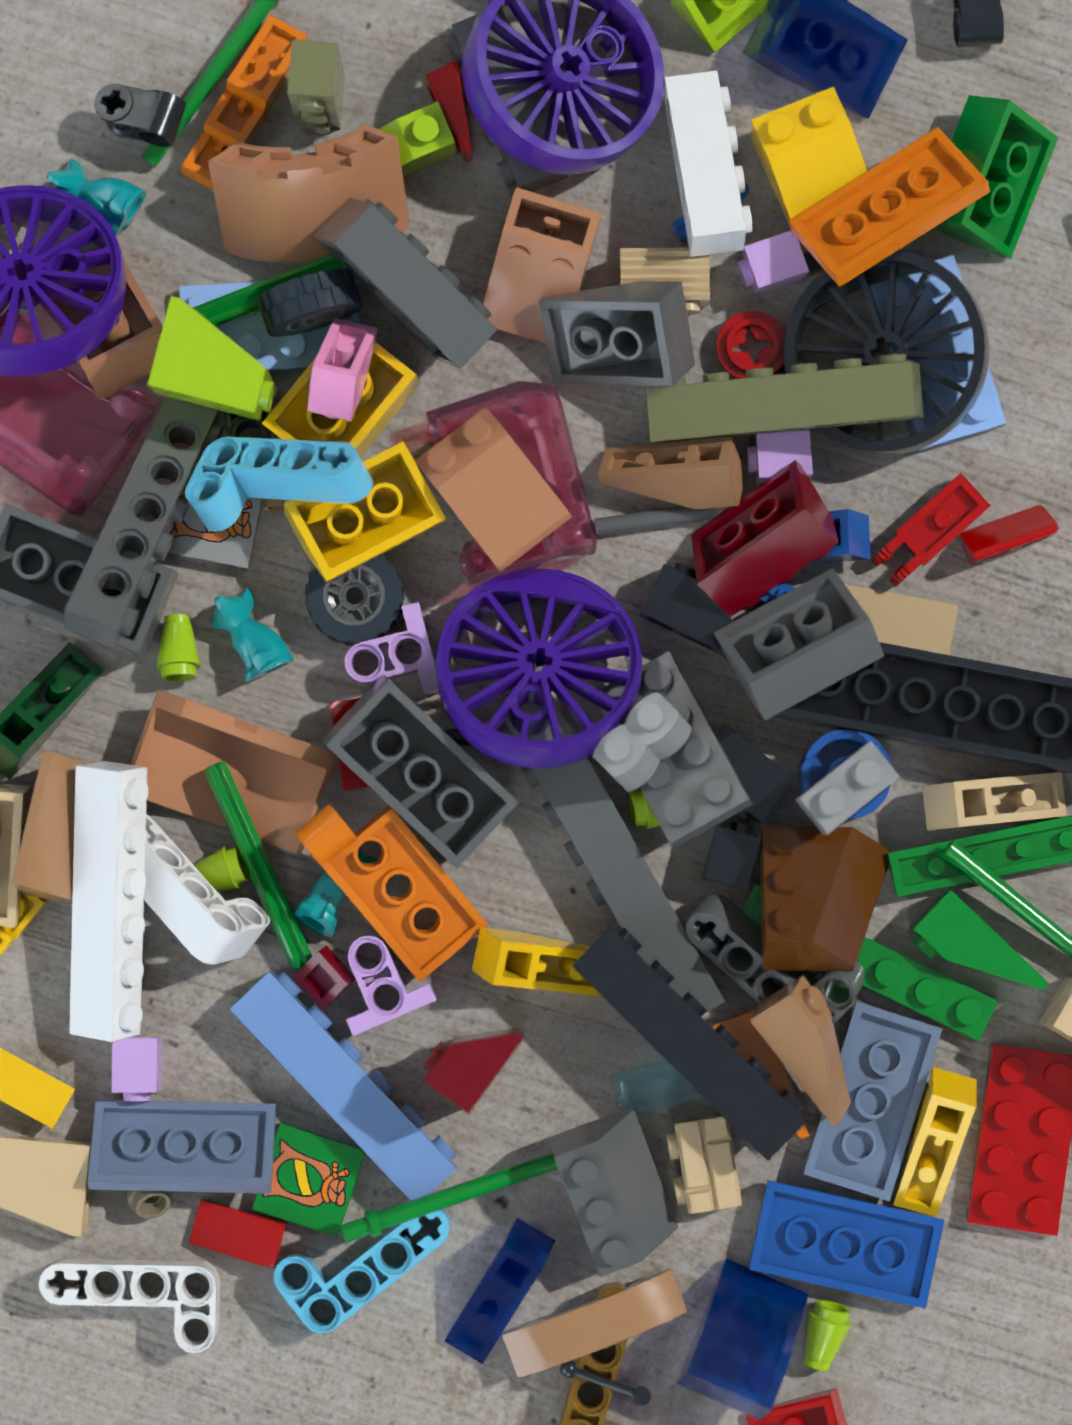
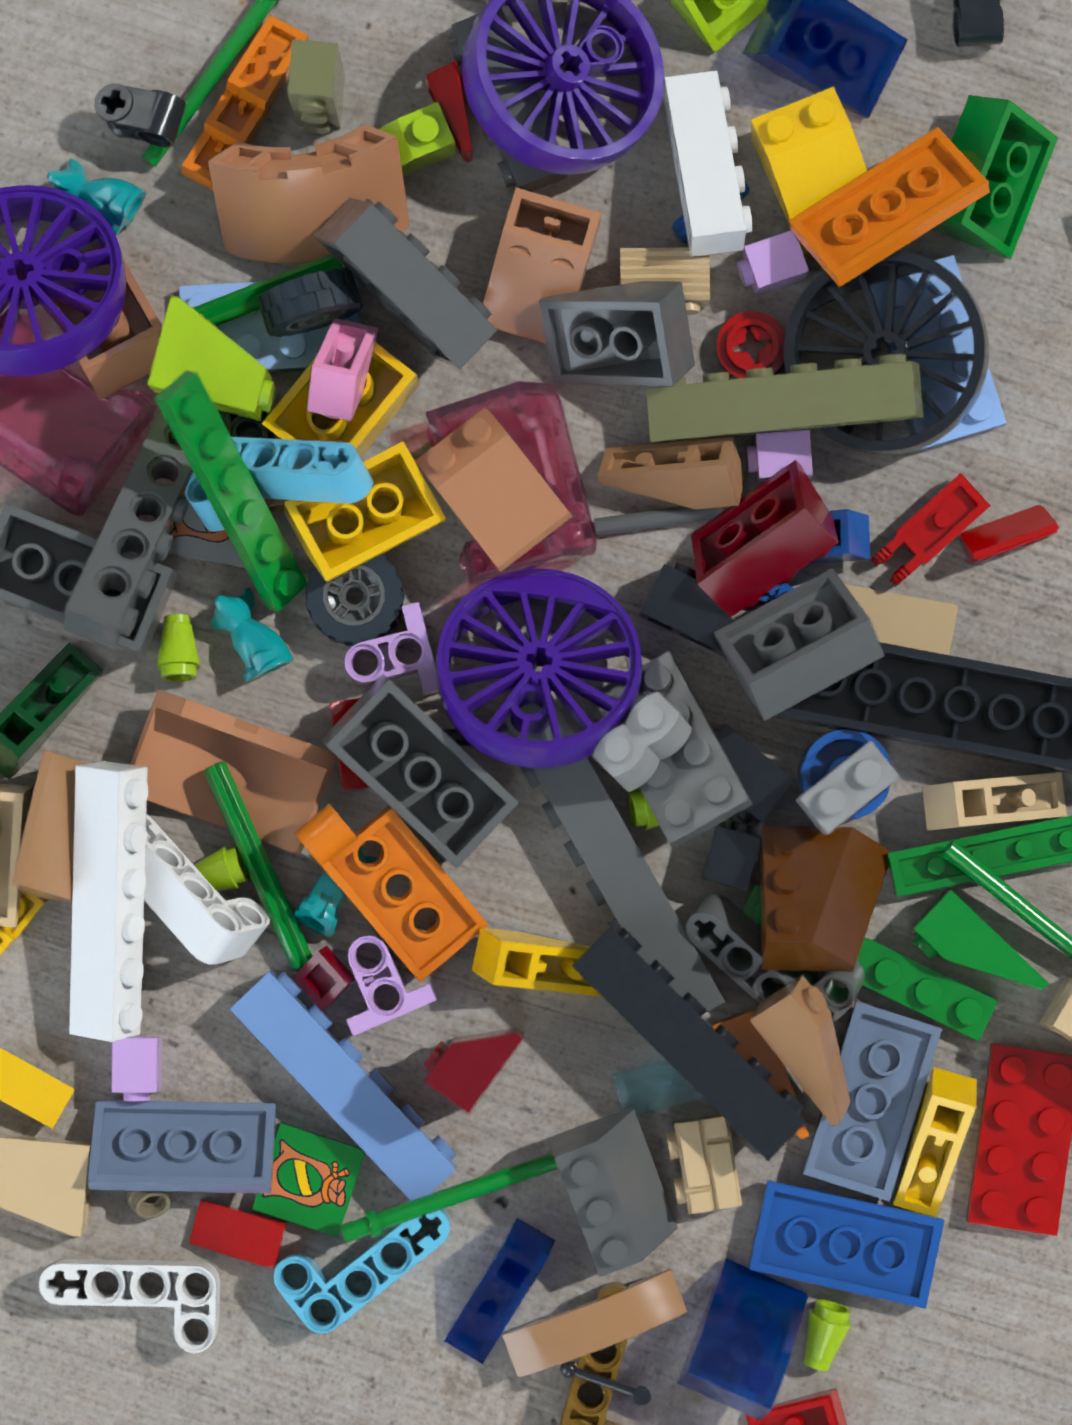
none -> green plate [154,370,308,612]

